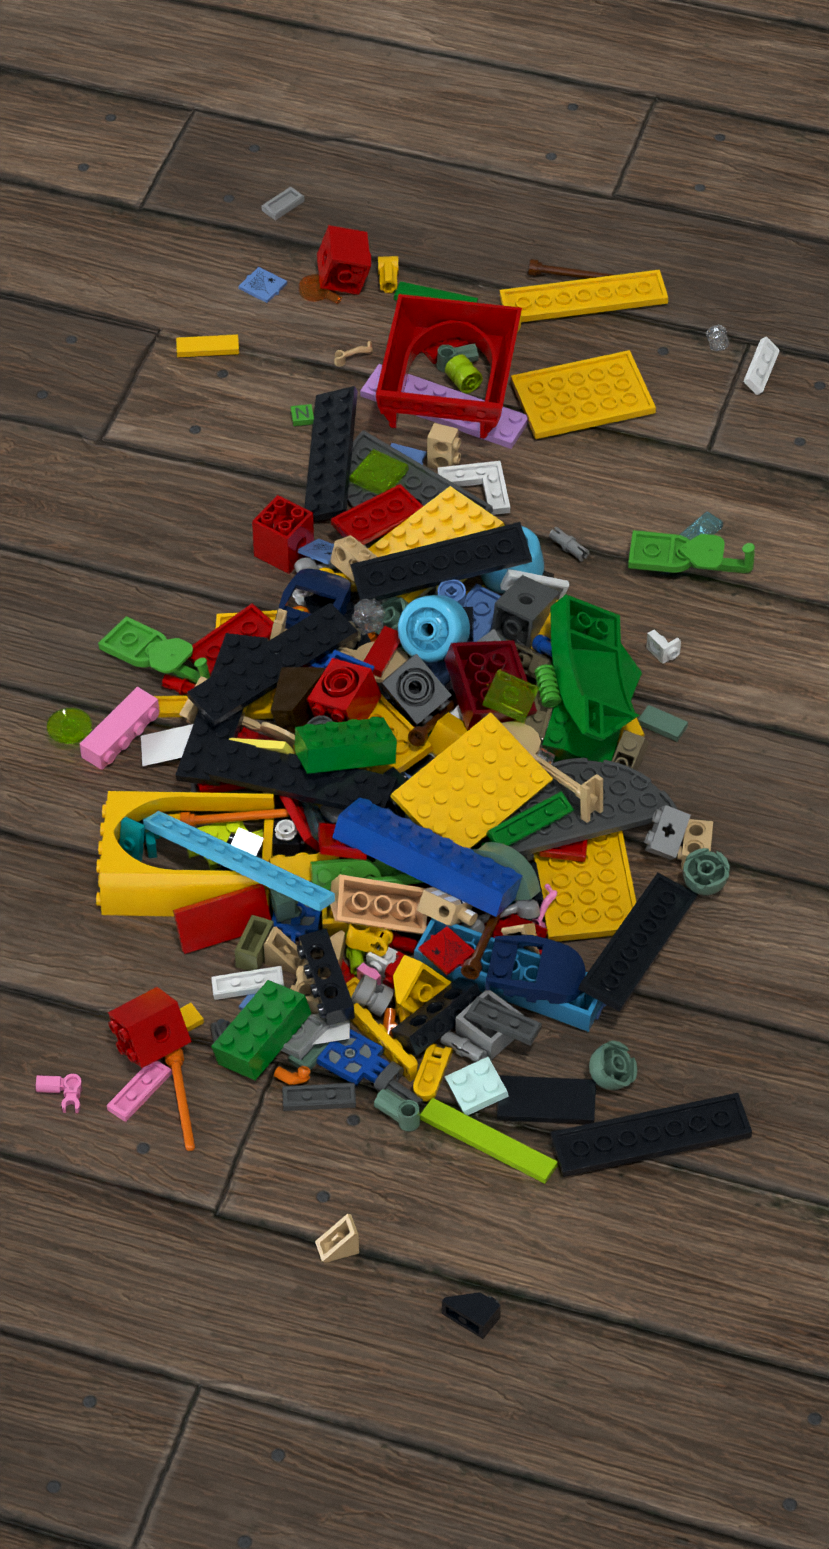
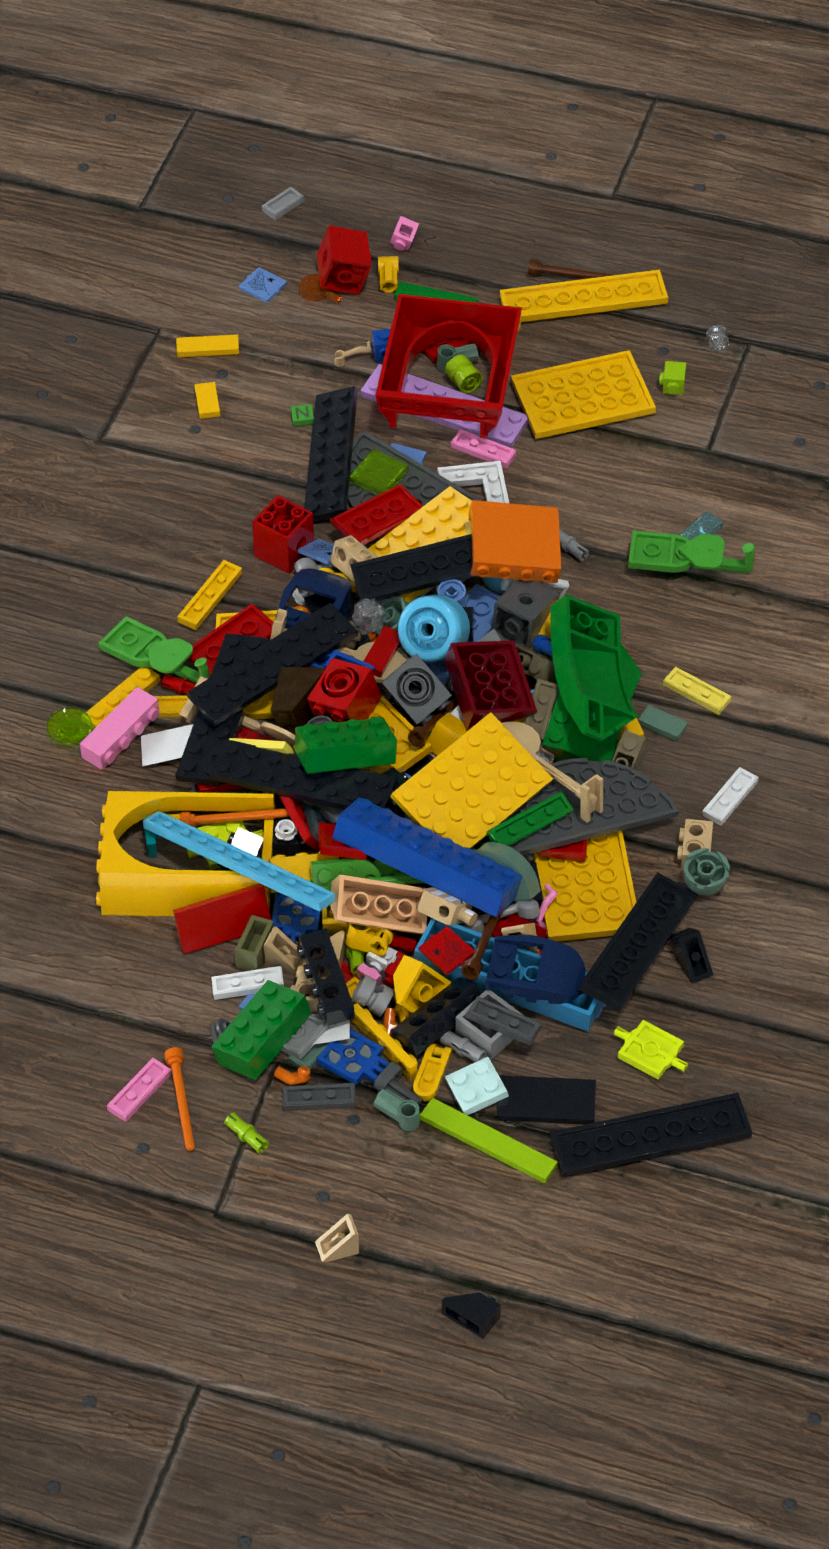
bright pink bar [36,1074,82,1113] -> none
red brick [108,987,192,1068] -> none
teal plate [119,817,145,862] -> none
yellow tile [180,1003,204,1032] -> none
sand green brick [270,888,300,922] -> none
tan brick [427,423,461,469] -> none
clear neon green tile [482,669,540,723] -> none
bright green piece [534,664,562,707] -> none
sand green cylinder [589,1040,638,1091] -> none
light grey brick [644,805,691,860] -> none
white bracket [646,629,681,664] -> none
white plate [743,336,780,395] -> none
none -> yellow plate [82,667,161,729]
none -> yellow plate [177,560,243,630]
none -> yellow tile [194,382,220,419]
none -> lime pin [224,1112,269,1154]
none -> blue brick [372,329,391,363]
none -> bright pink brick [390,216,419,251]
none -> bright pink tile [451,429,517,469]
none -> orange panel [468,500,561,583]
none -> neon yellow plate [614,1020,689,1080]
none -> lime brick [659,361,686,395]
none -> light yellow tile [663,667,731,715]
none -> black slope [670,928,714,983]
none -> white tile [702,767,759,826]

